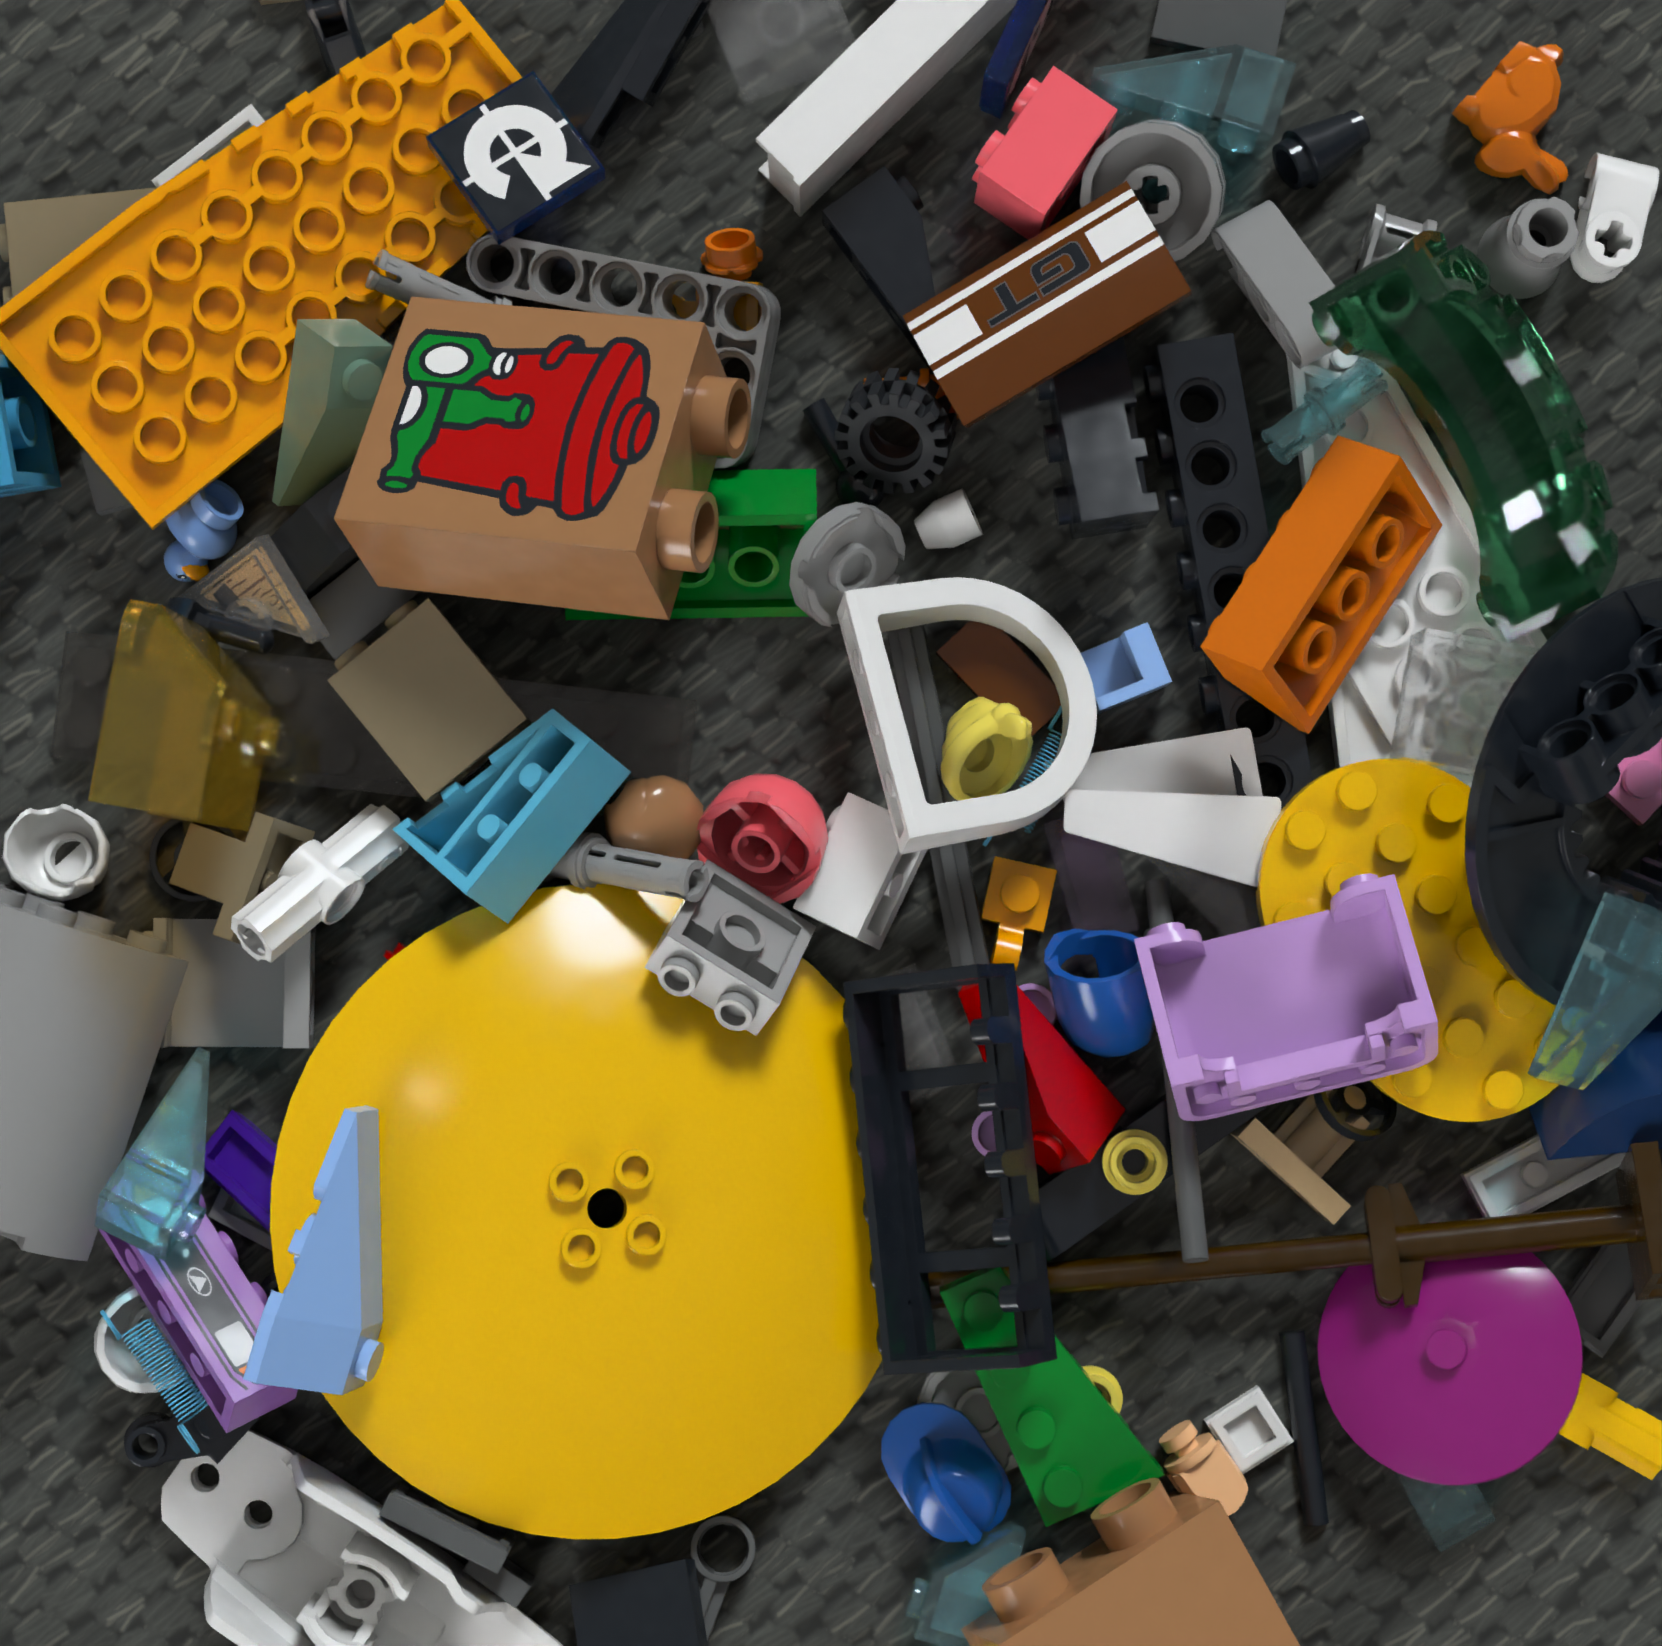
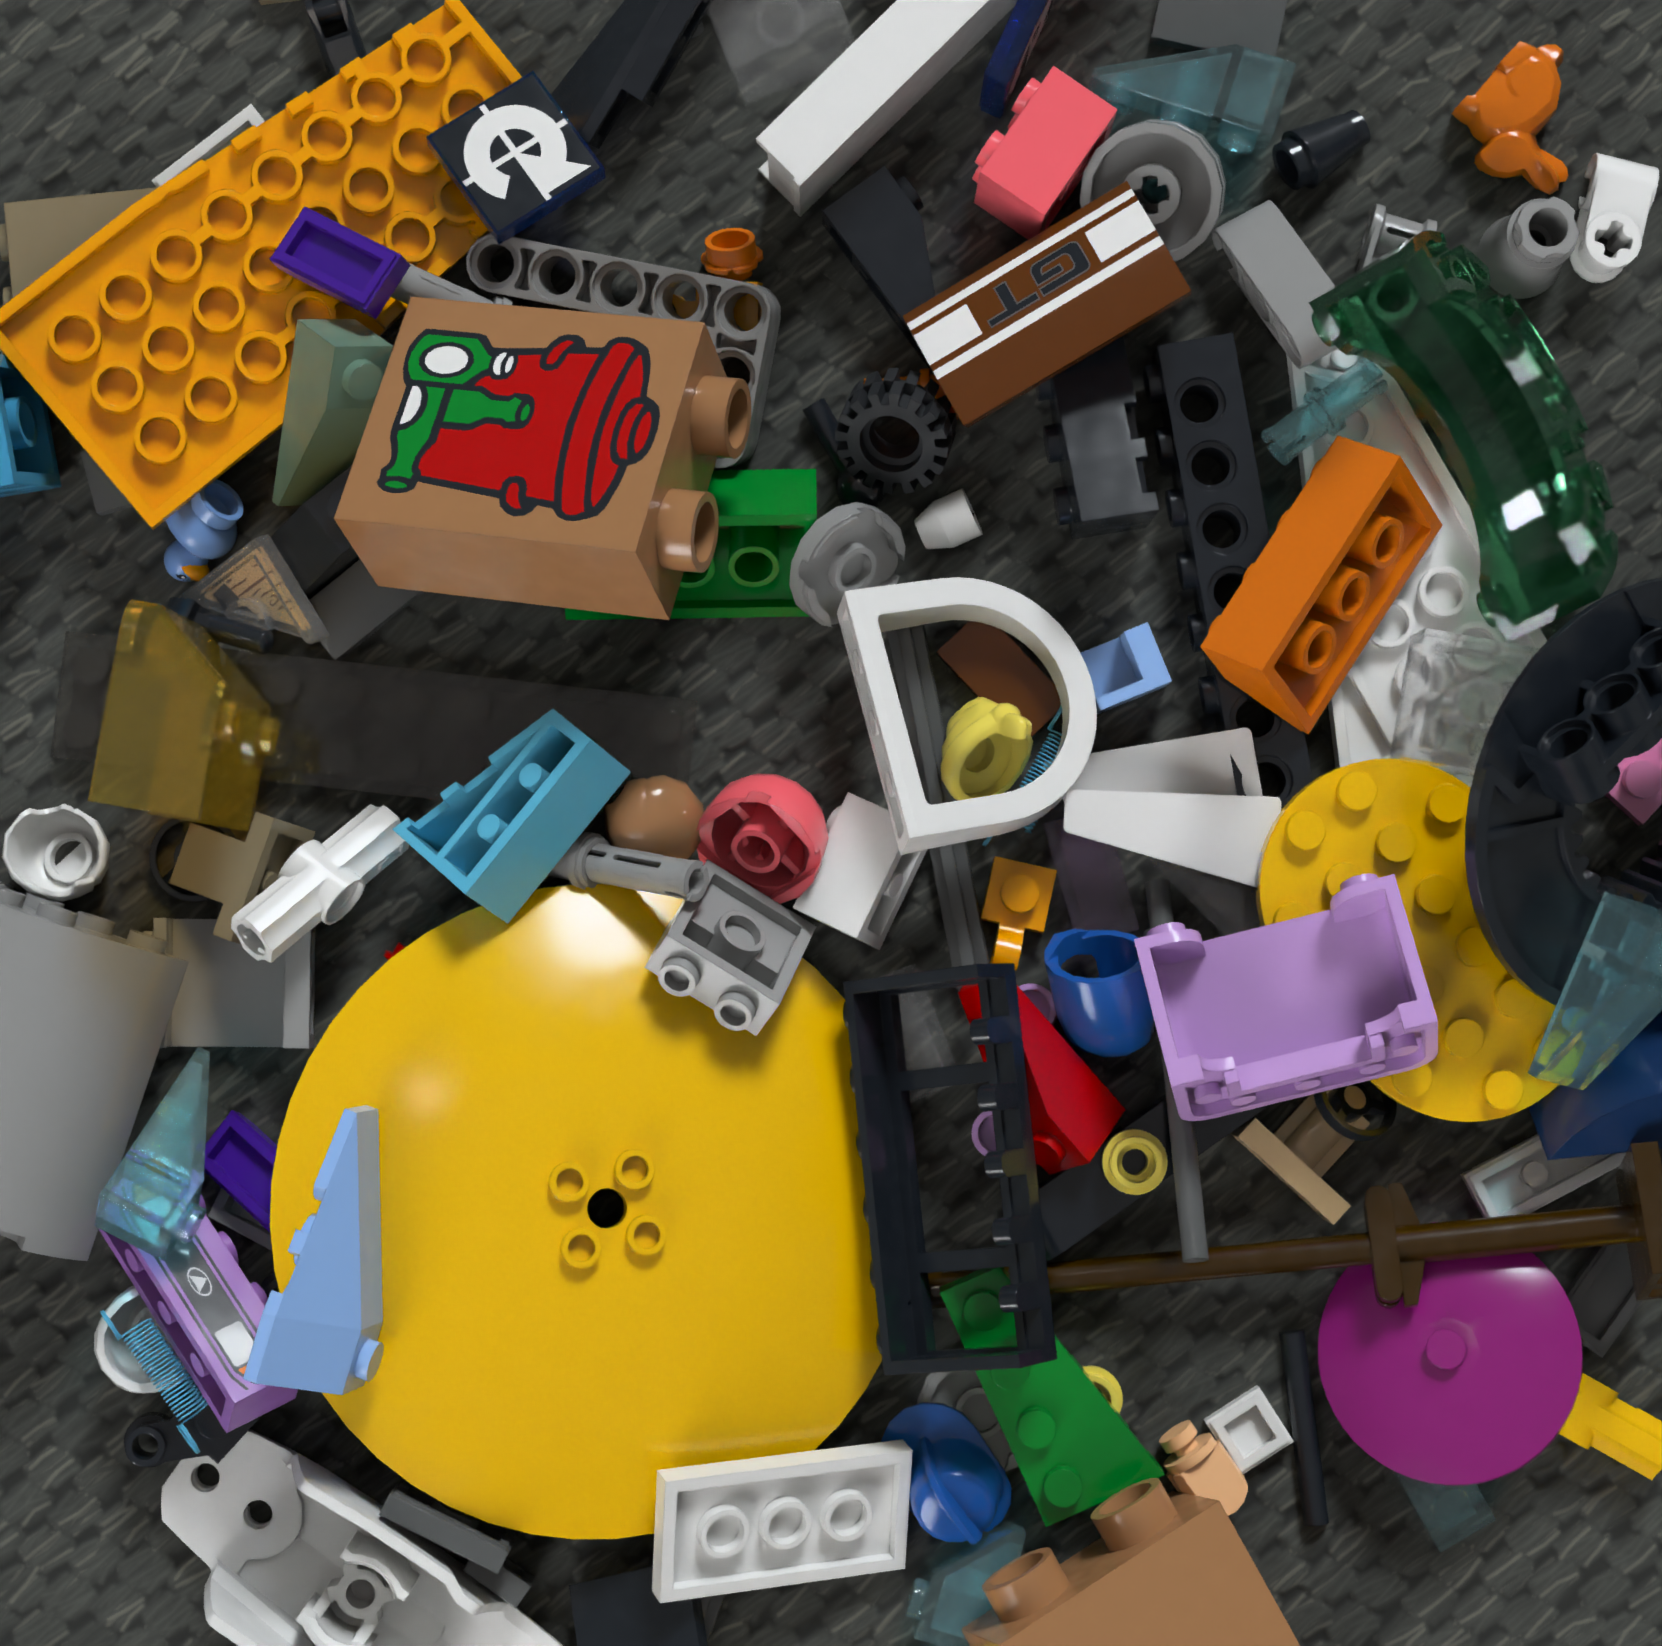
dark tan brick [327,598,532,804] -> none
none -> dark purple tile [270,206,411,319]
none -> white plate [652,1439,913,1603]

